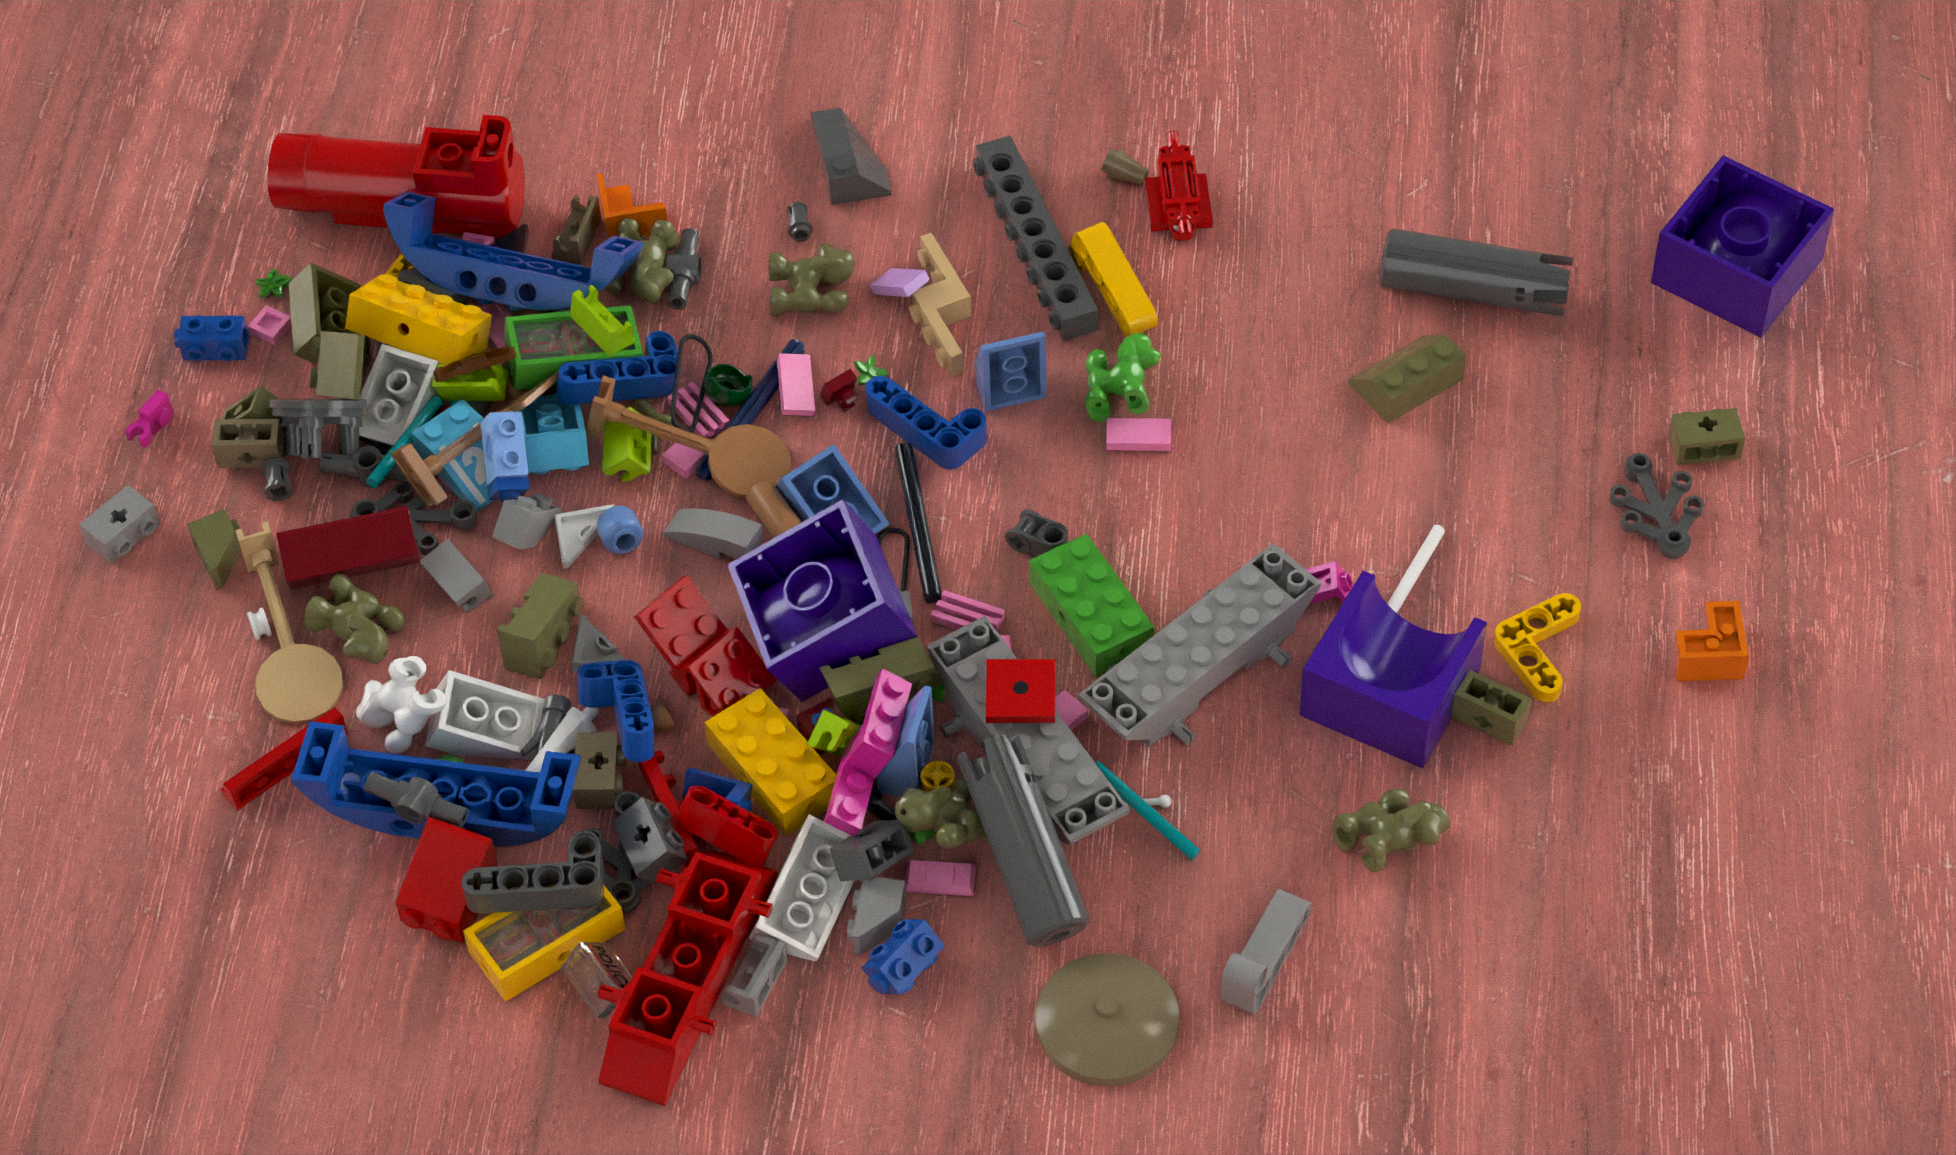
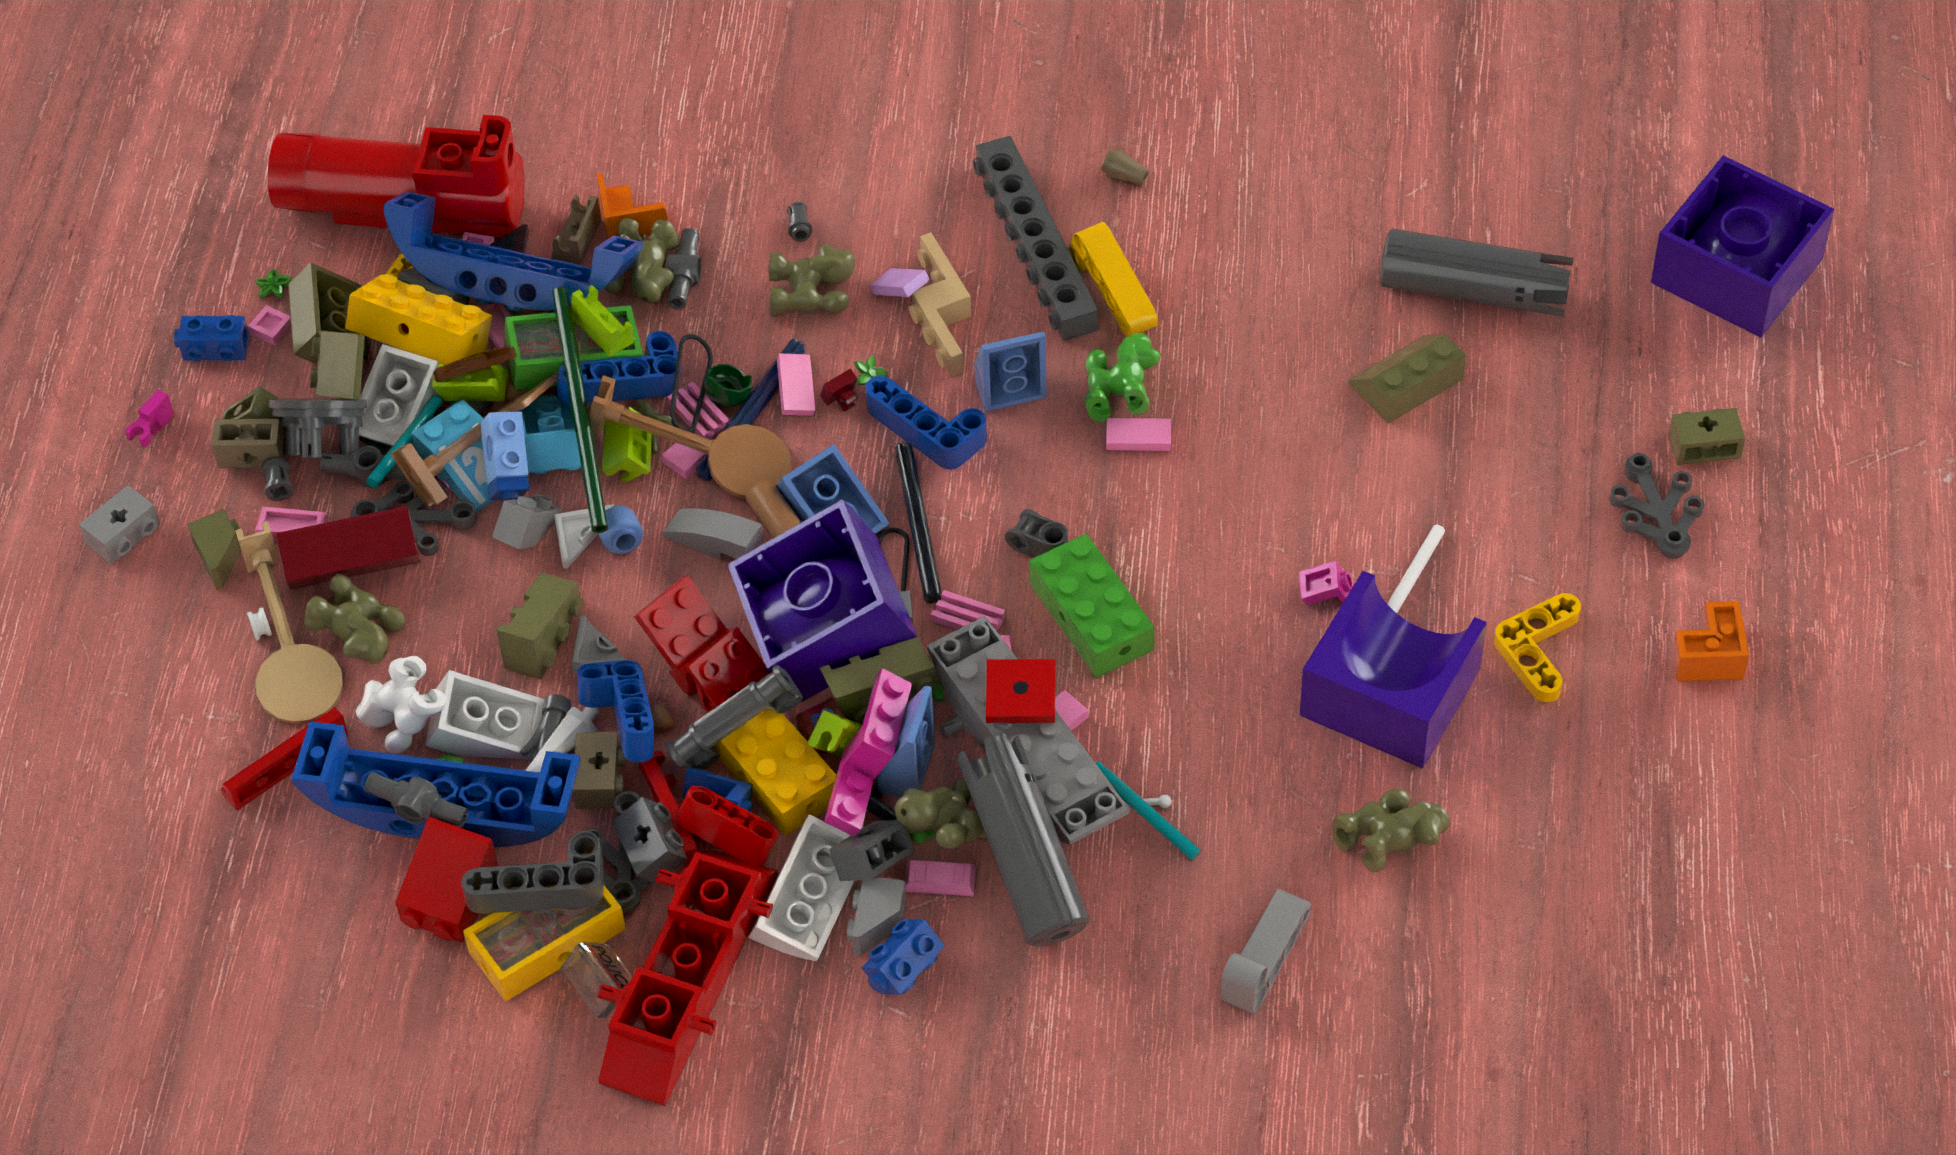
light grey hinge [420,539,494,612] -> none
light grey hinge [721,934,788,1017] -> none
dark grey wedge [811,108,891,205] -> none
yellow wheel [920,761,955,792] -> none
dark tan dish [1035,953,1179,1086] -> none
light grey piece [1078,543,1321,747] -> none
red piece [1145,130,1213,241] -> none
olive brick [1451,670,1532,746] -> none
none -> bright pink tile [255,506,327,541]
none -> dark green piece [552,287,608,533]
none -> dark grey piece [665,665,803,770]

